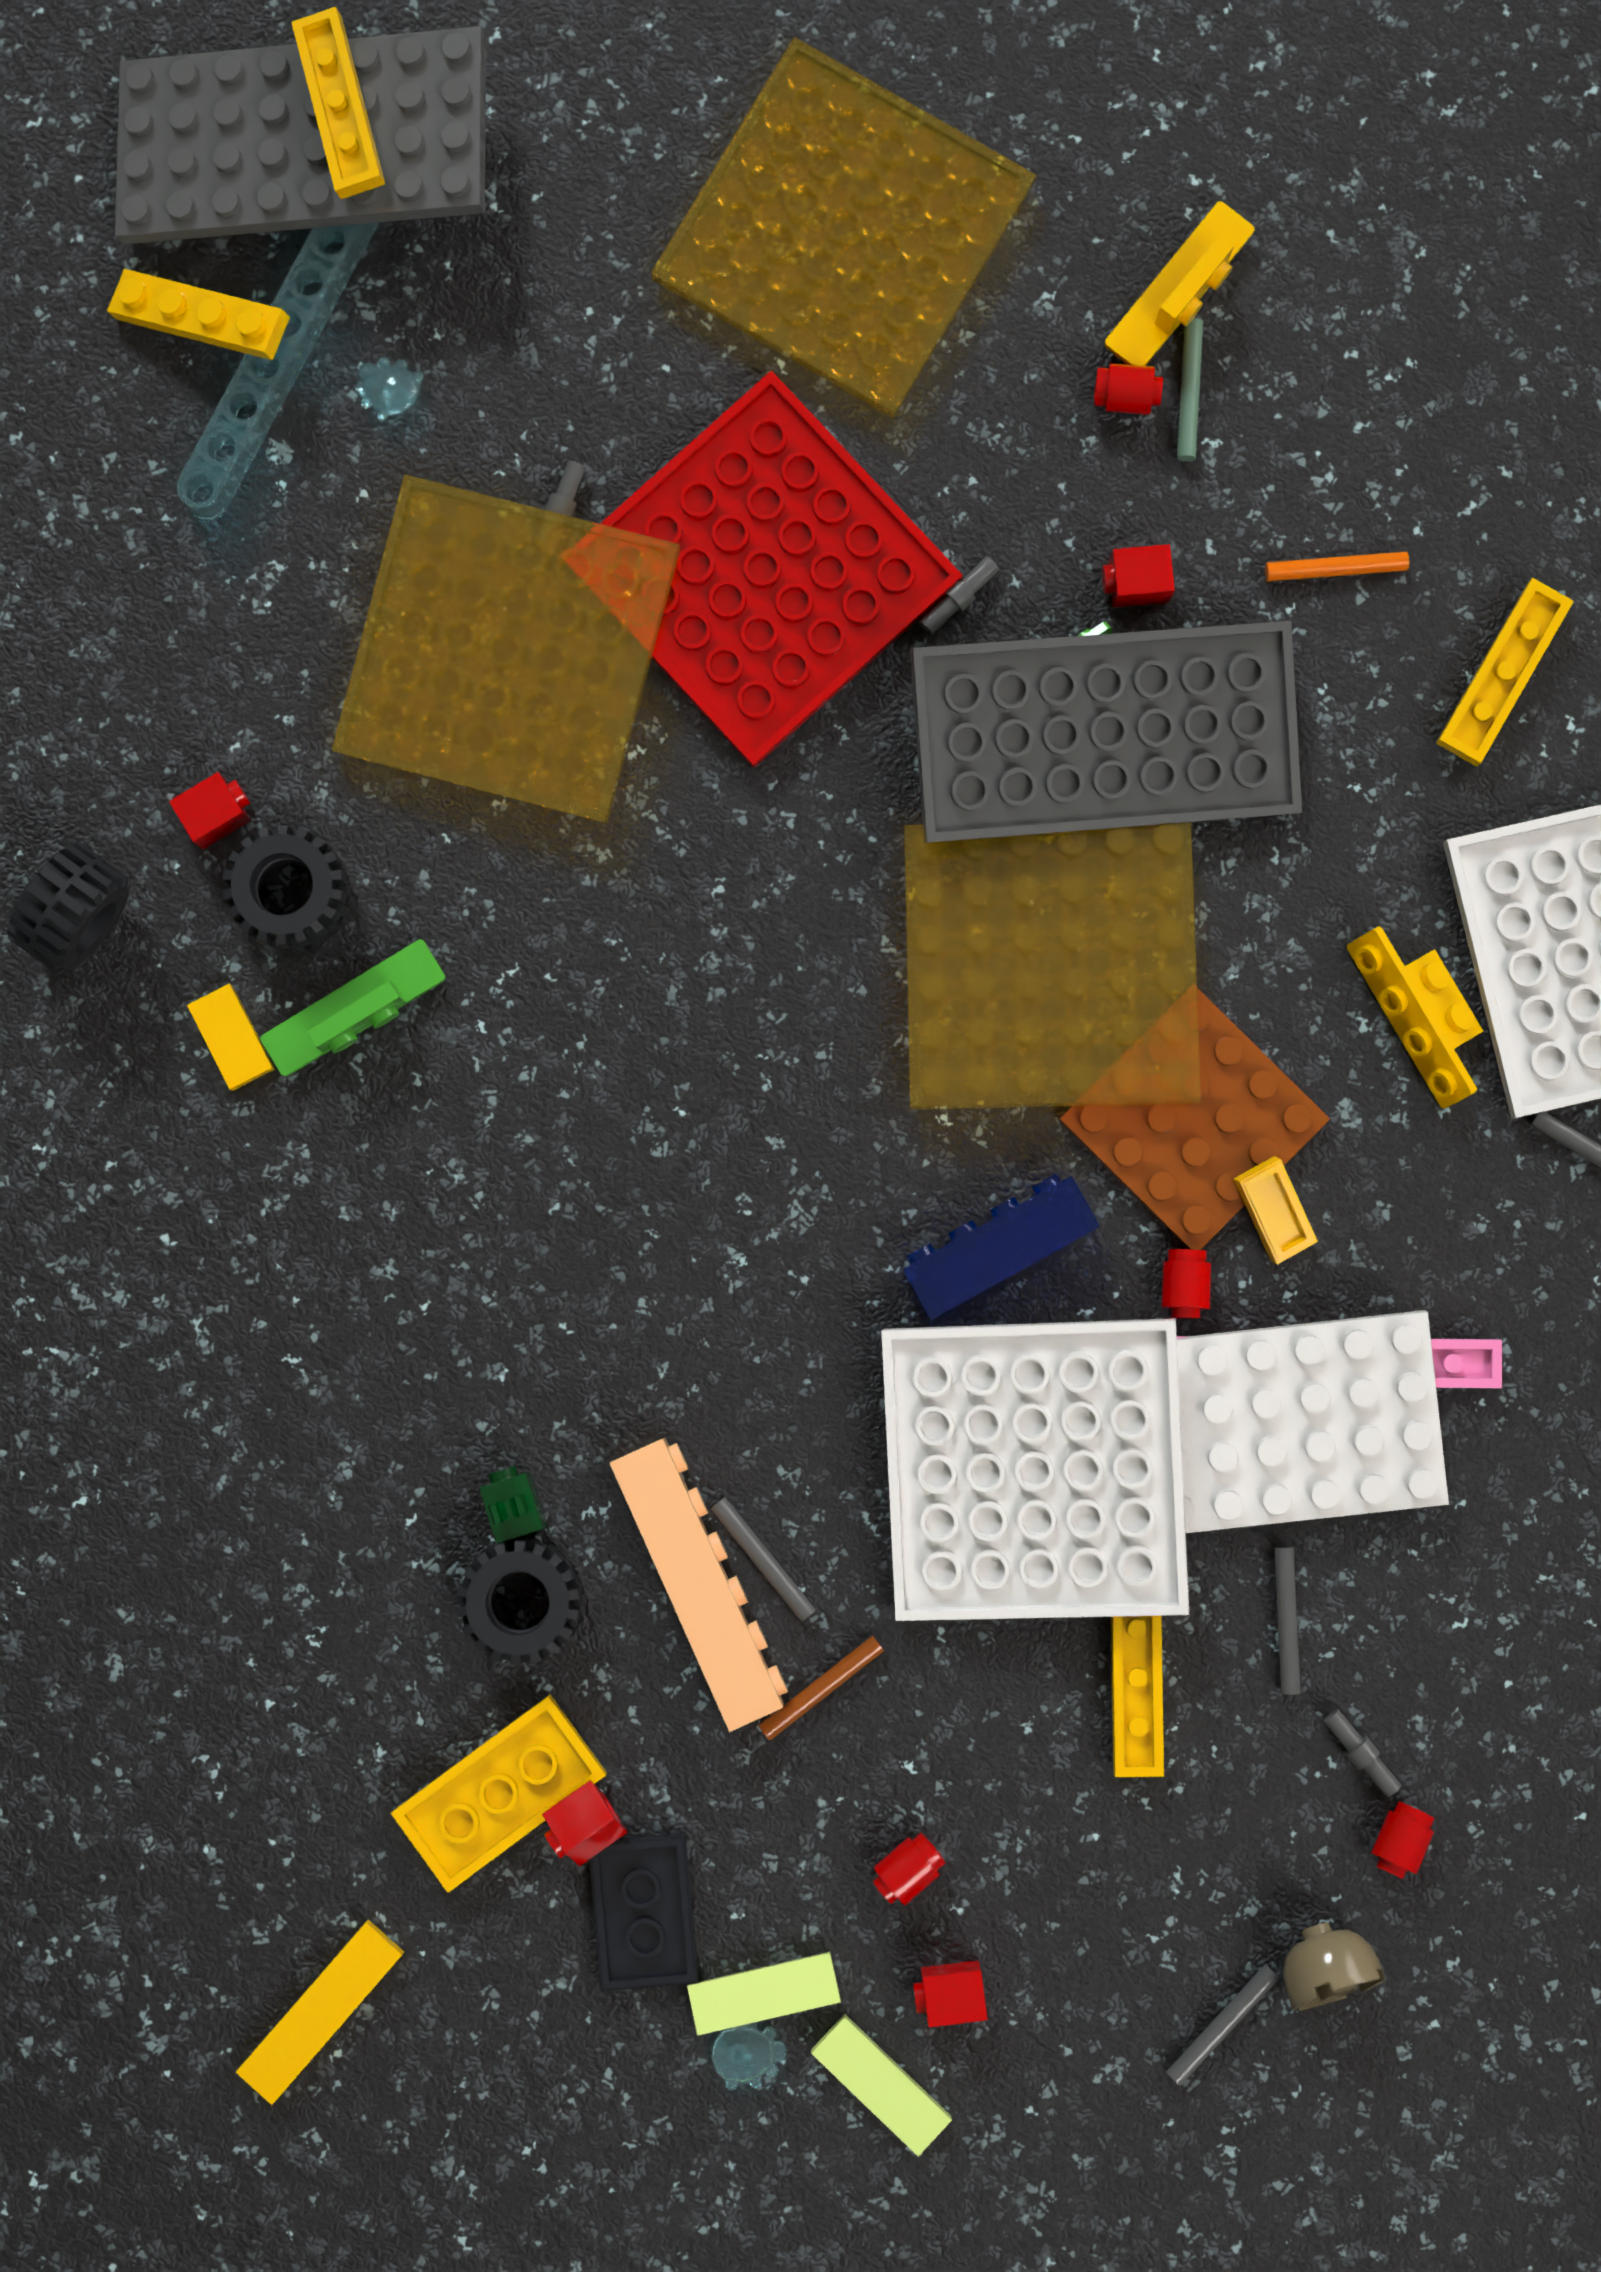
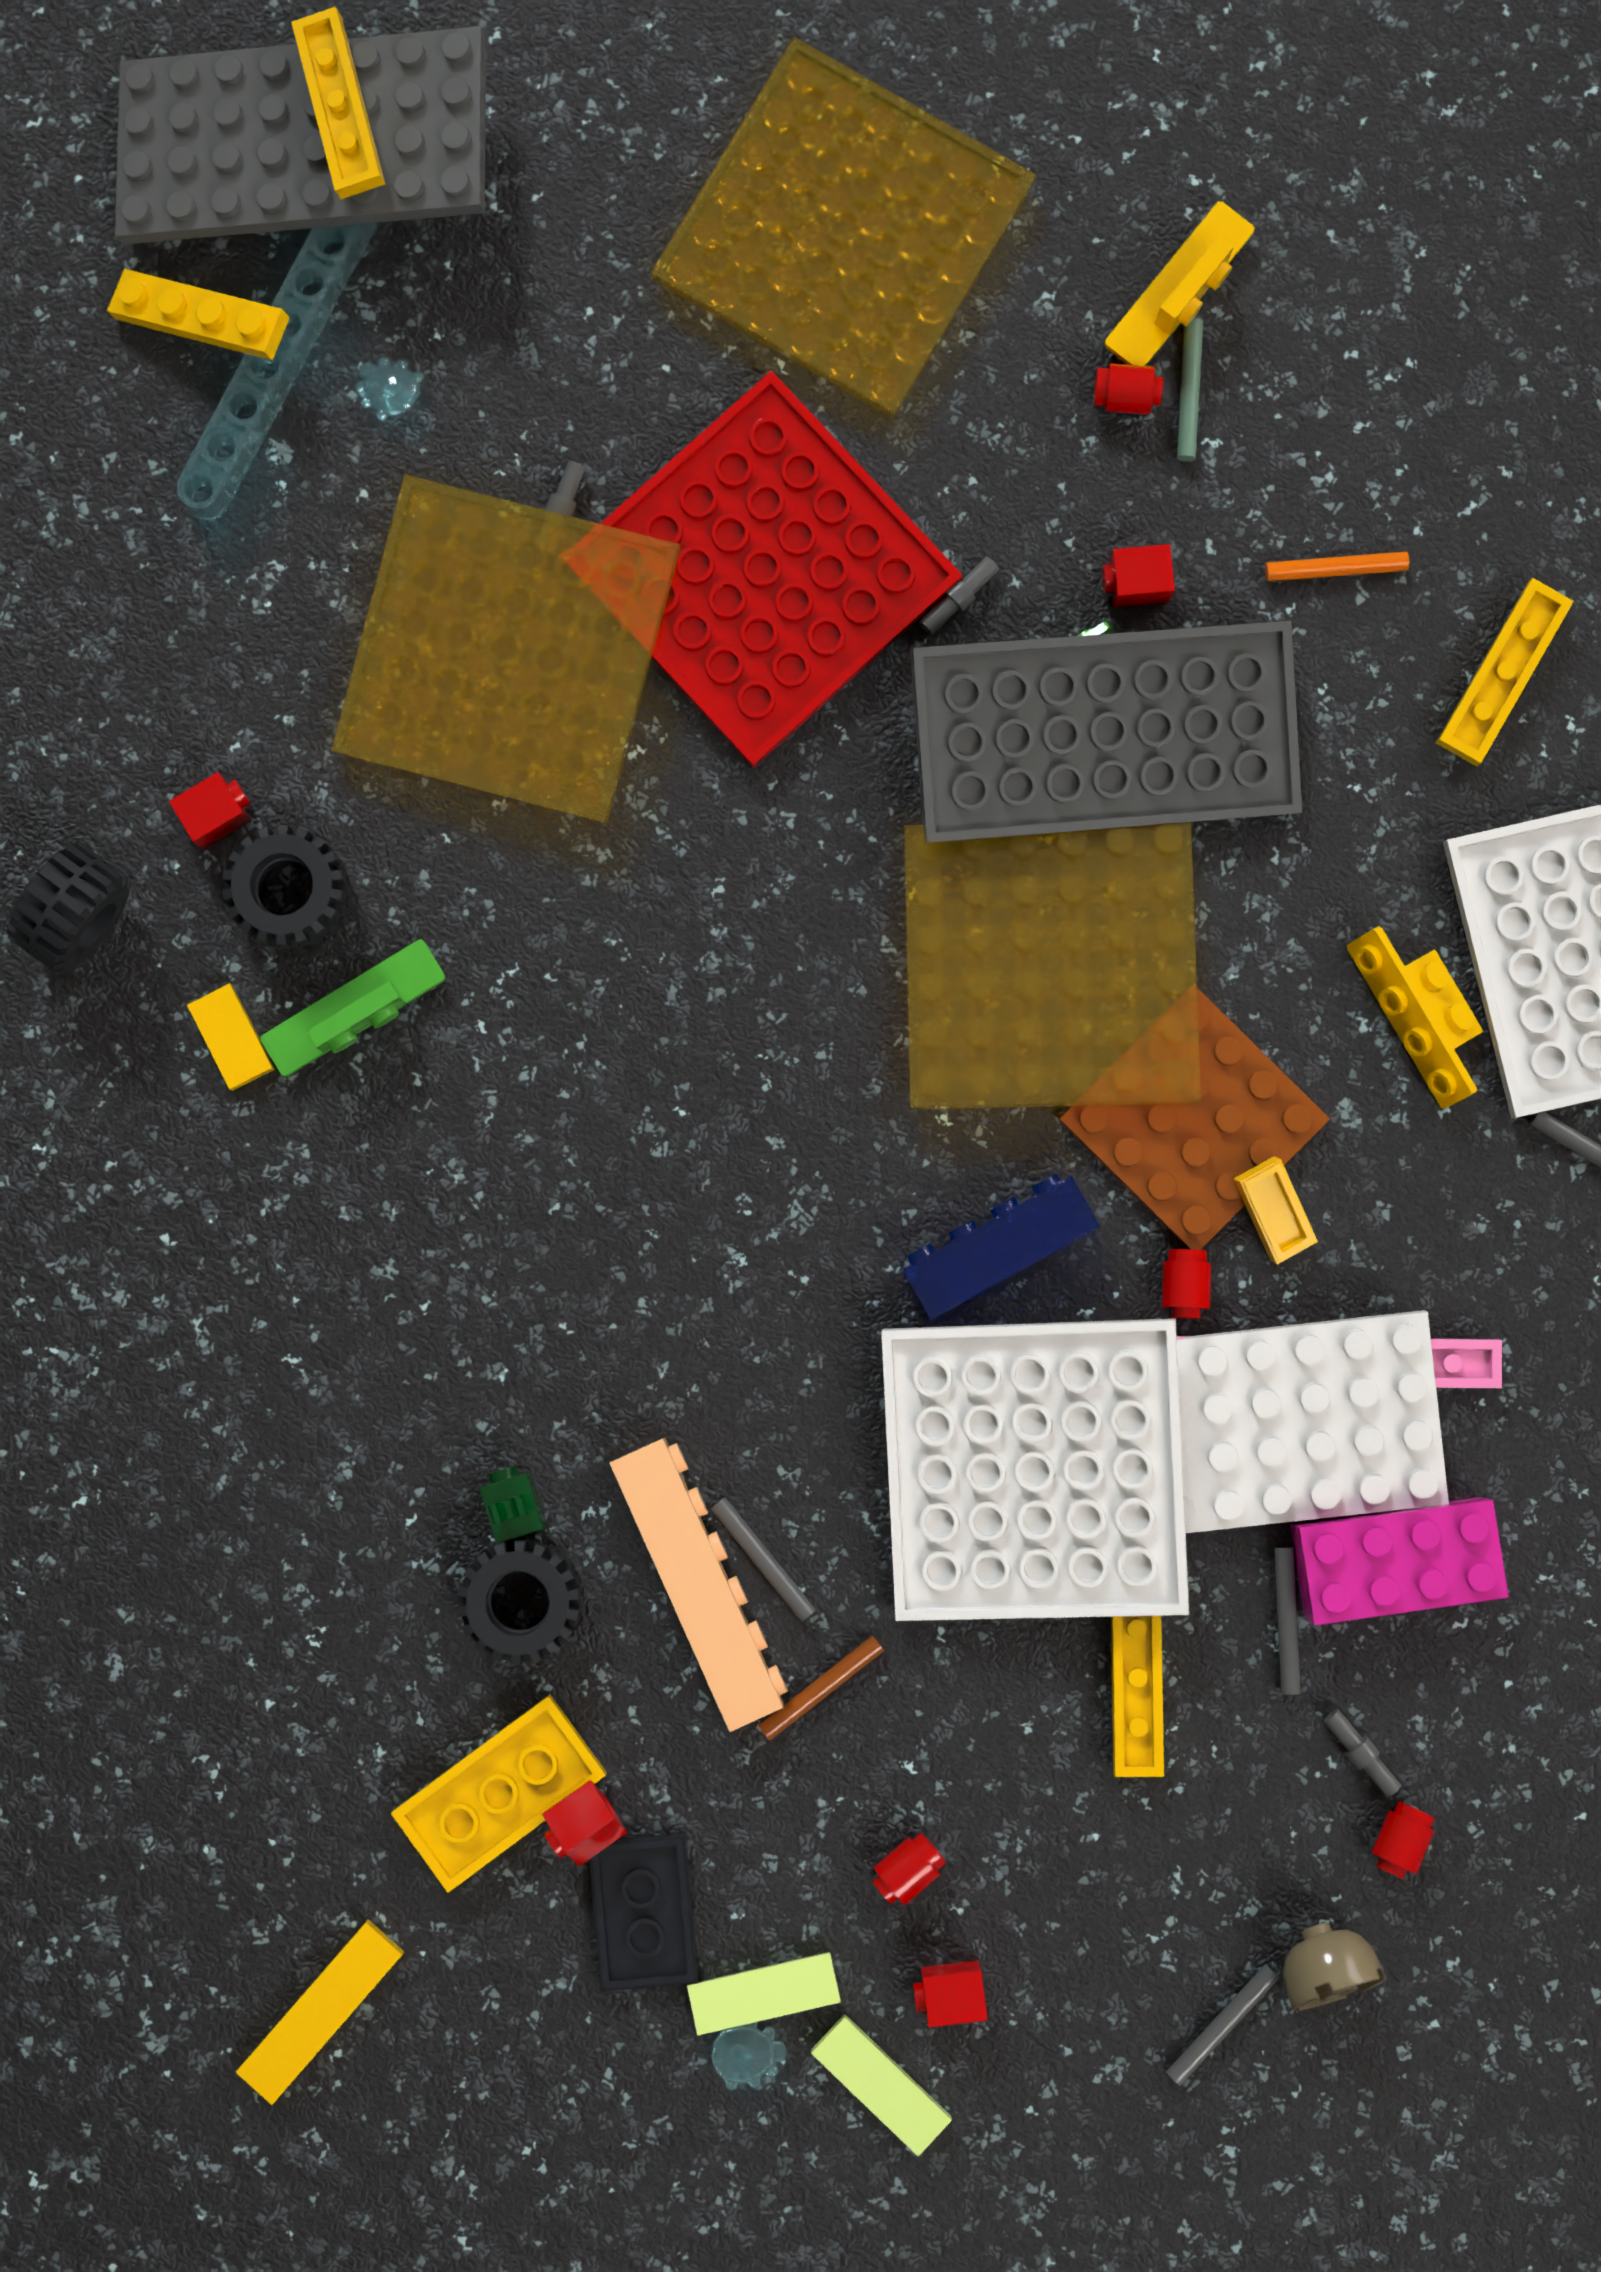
none -> dark pink brick [1290,1497,1509,1625]

